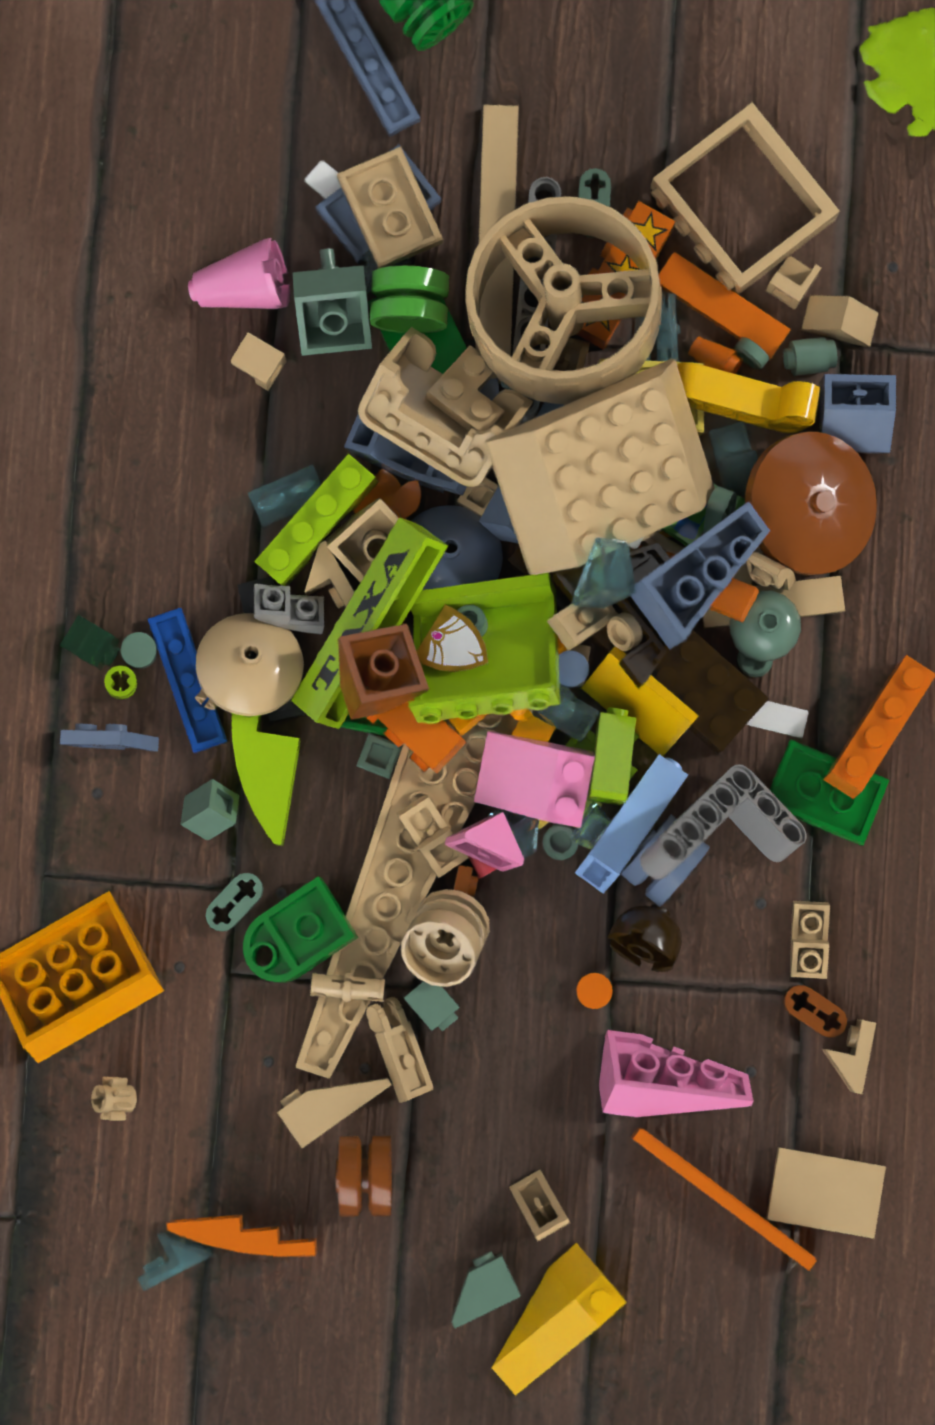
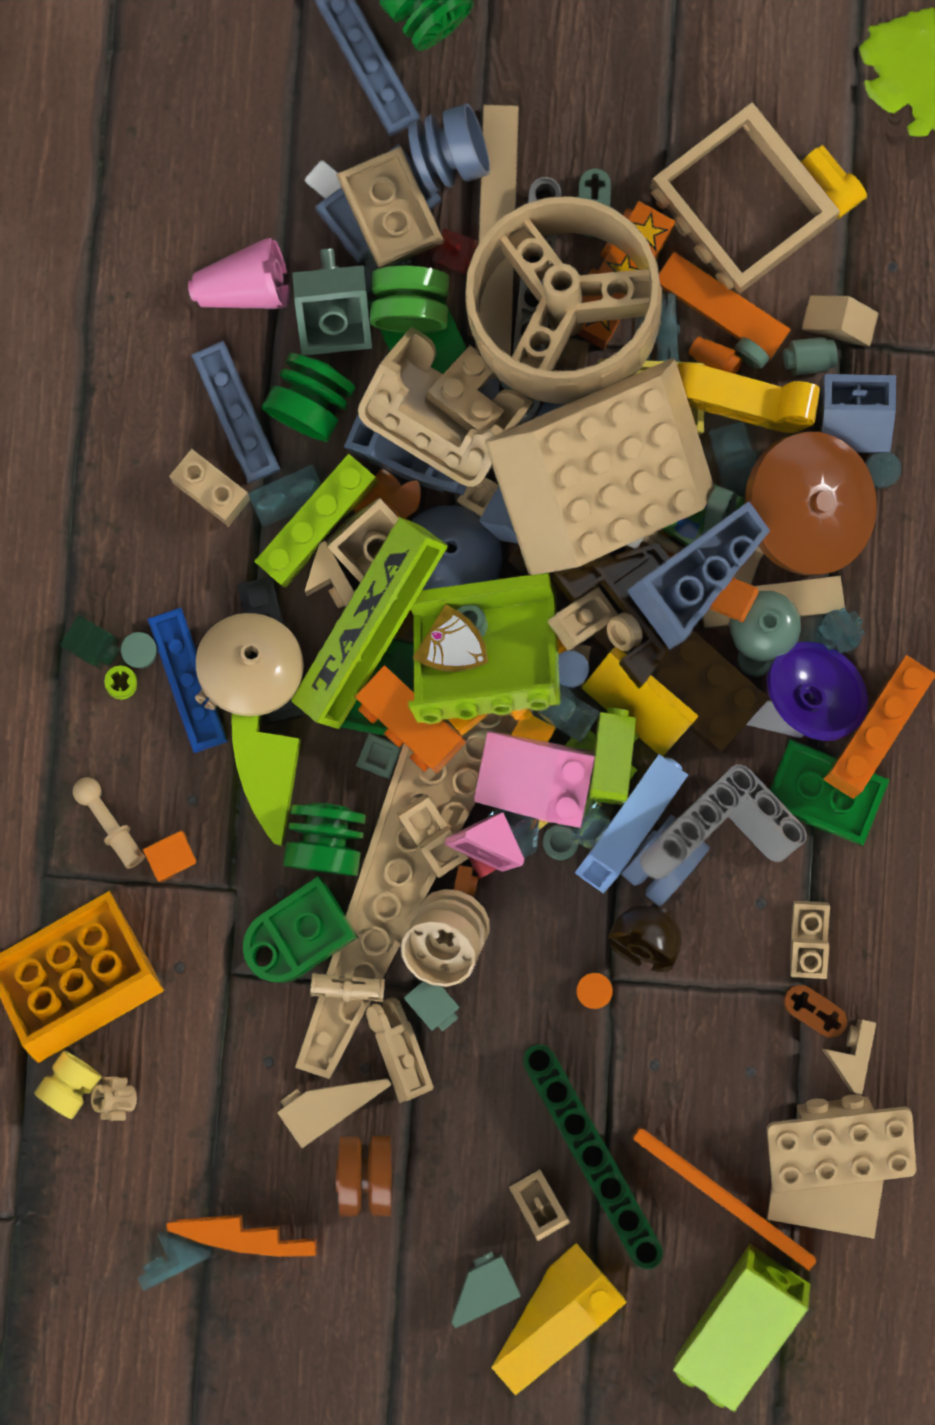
sand blue wing [60,724,159,752] -> none
sand green panel [180,779,239,840] -> none
sand green beam [205,873,264,932] -> none
tan panel [231,332,286,391] -> none
light grey slope [254,584,324,634] -> none
dark orange slope [338,624,429,720] -> none
clear light blue slope [571,537,636,609] -> none
bright pink wedge [599,1030,753,1117] -> none
tan slope [746,552,796,591] -> none
tan panel [766,256,821,310] -> none
none -> light yellow wheel [34,1050,102,1119]
none -> tan pin [73,777,145,869]
none -> orange panel [143,830,197,883]
none -> tan brick [169,449,250,527]
none -> sand blue tile [192,341,280,484]
none -> green wheel [262,353,355,442]
none -> green wheel [283,802,366,876]
none -> sand blue wheel [408,103,490,193]
none -> clear red tile [431,228,478,275]
none -> dark green beam [522,1043,663,1270]
none -> lime slope [673,1244,810,1412]
none -> dark purple dish [767,642,868,741]
none -> tan bracket [767,1094,916,1192]
none -> yellow piece [801,145,867,219]
none -> clear light blue gear [818,608,865,653]
none -> clear light blue tile [866,452,901,488]

